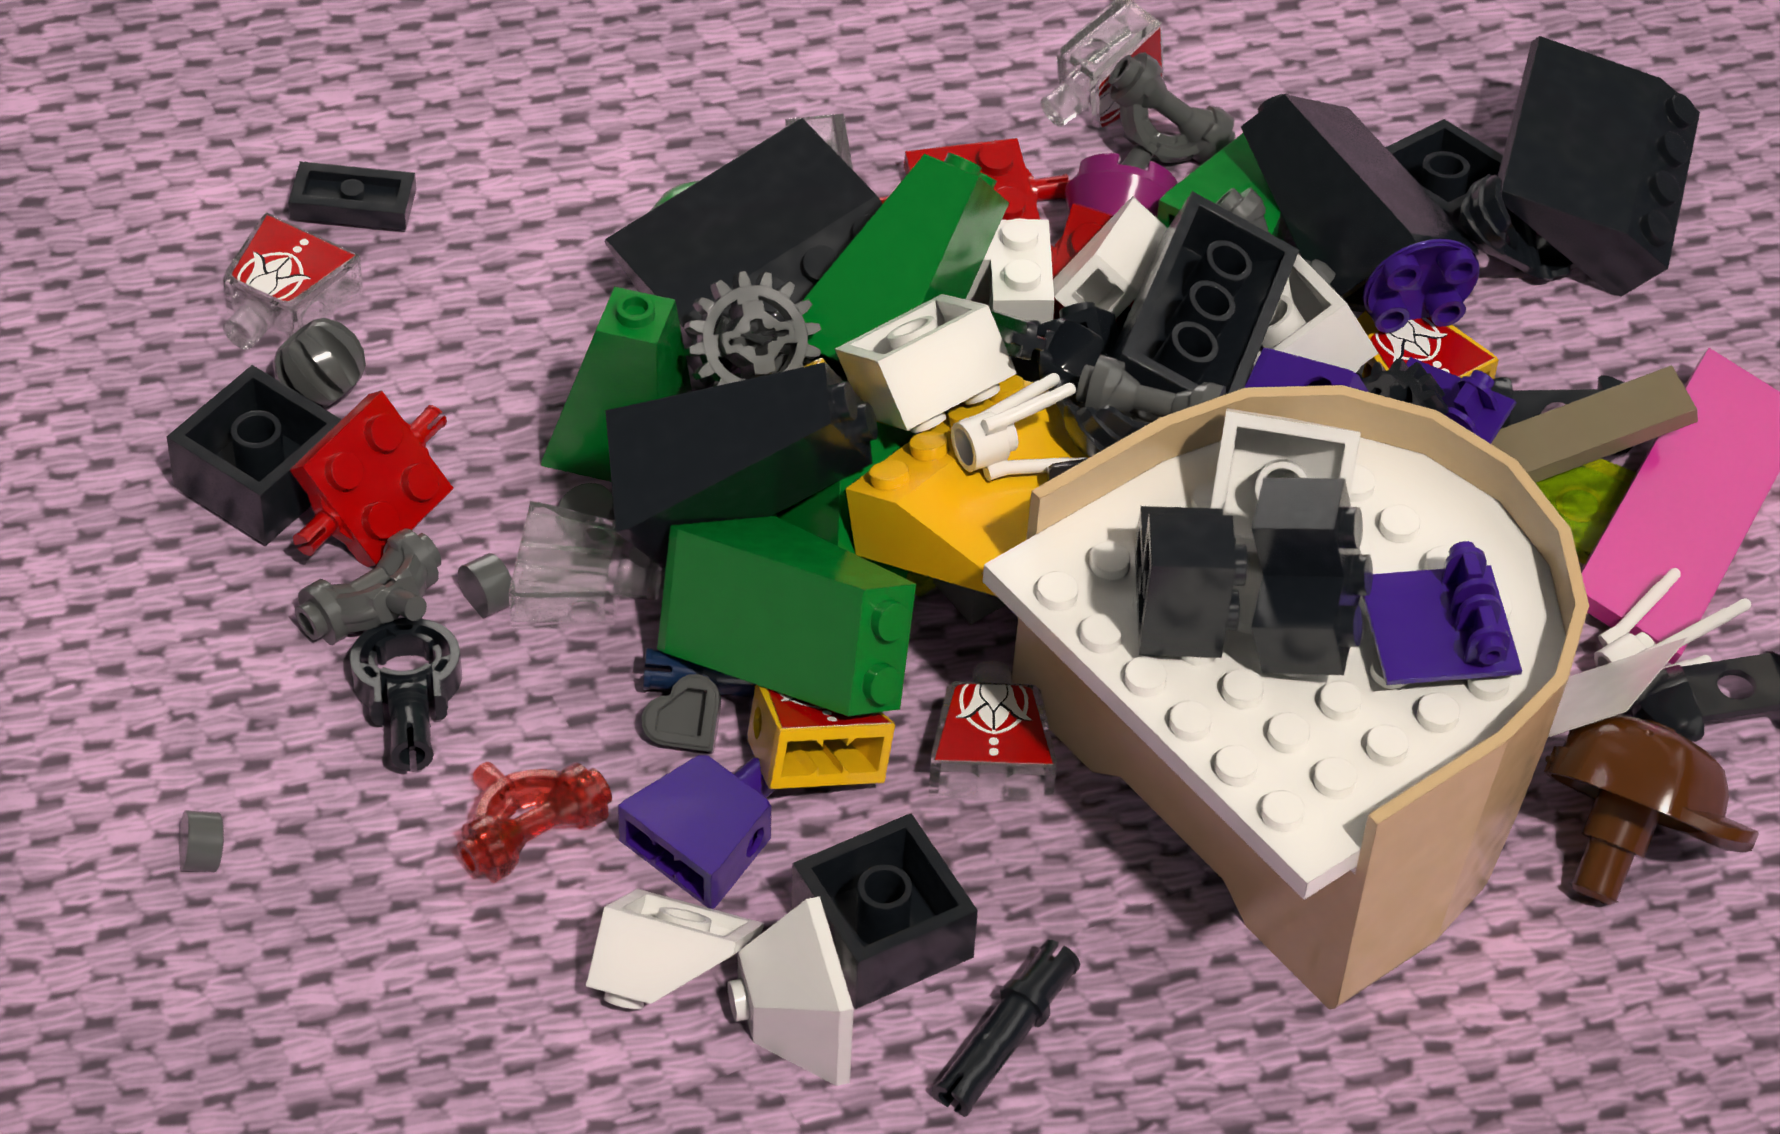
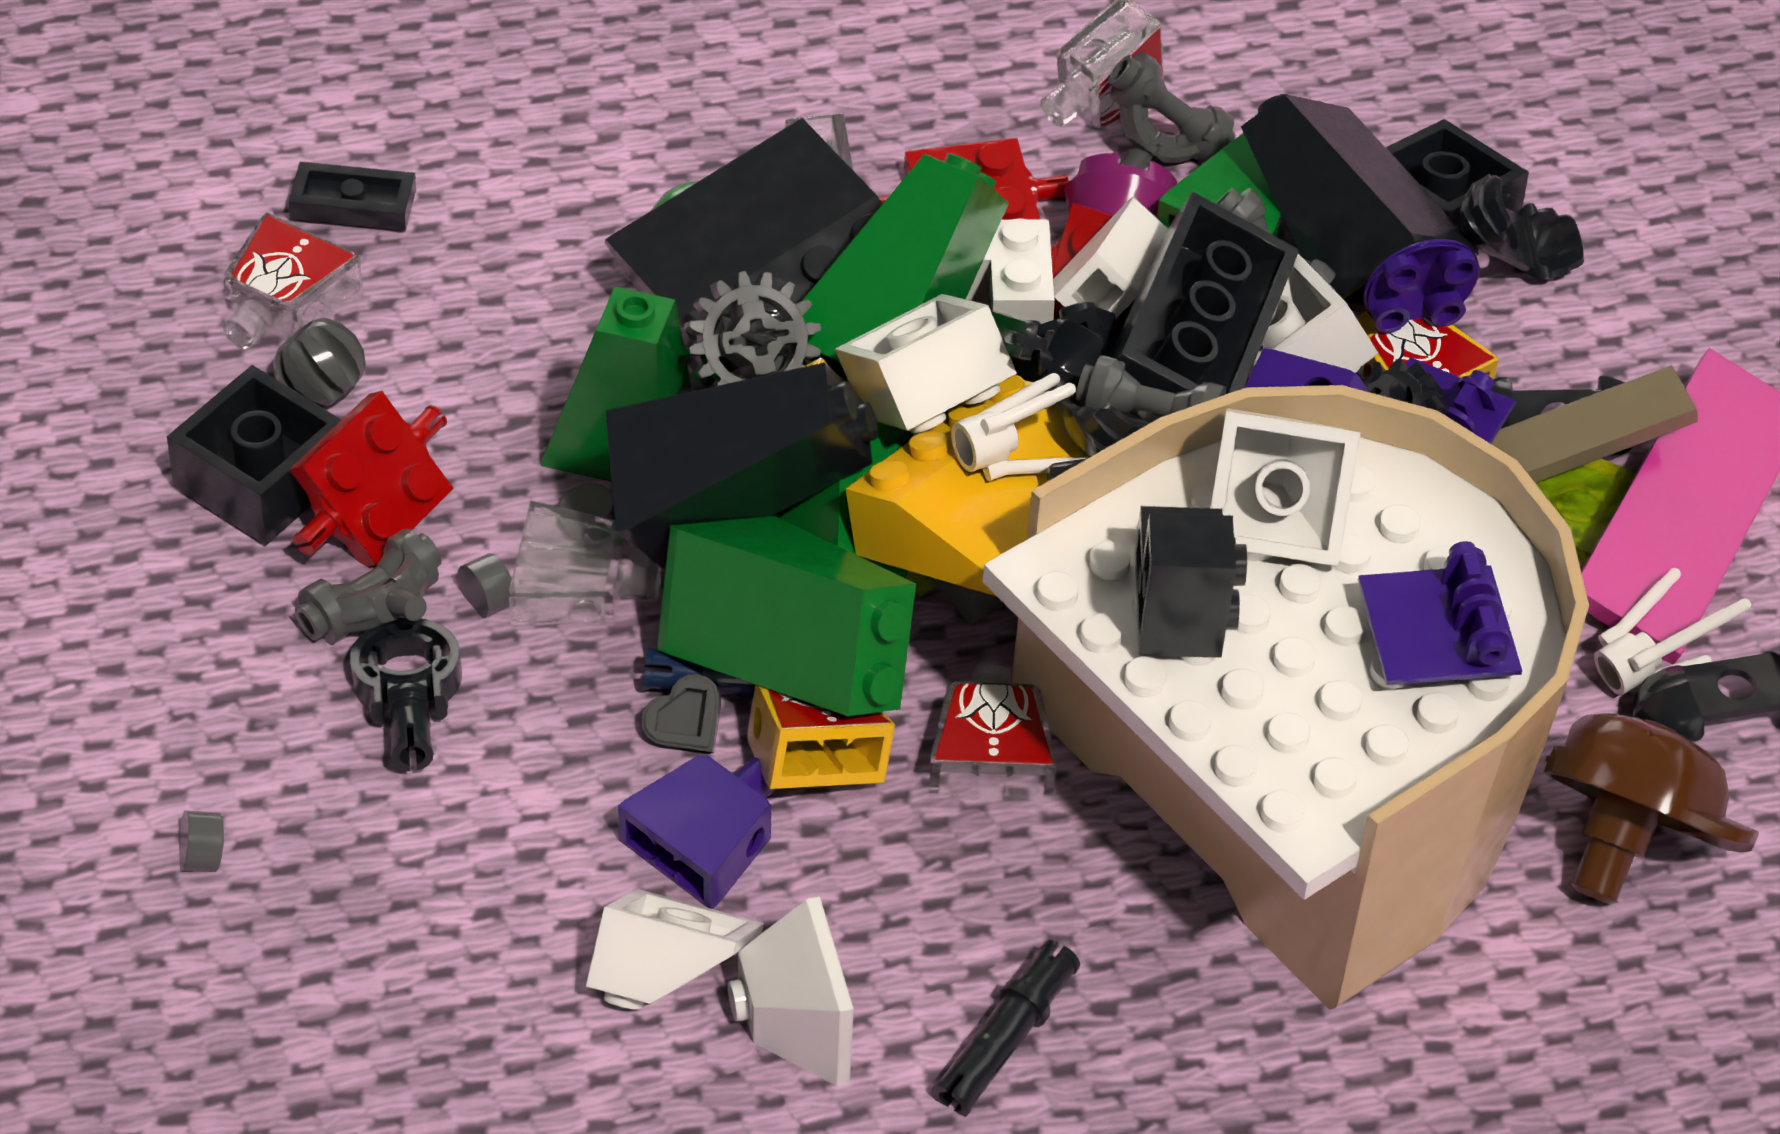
clear red piece [457,762,612,883] -> none
black brick [791,813,978,1009] -> none
black brick [1251,478,1373,675] -> none
black slope [1498,36,1700,297] -> none
white sticker [1548,637,1688,737] -> none

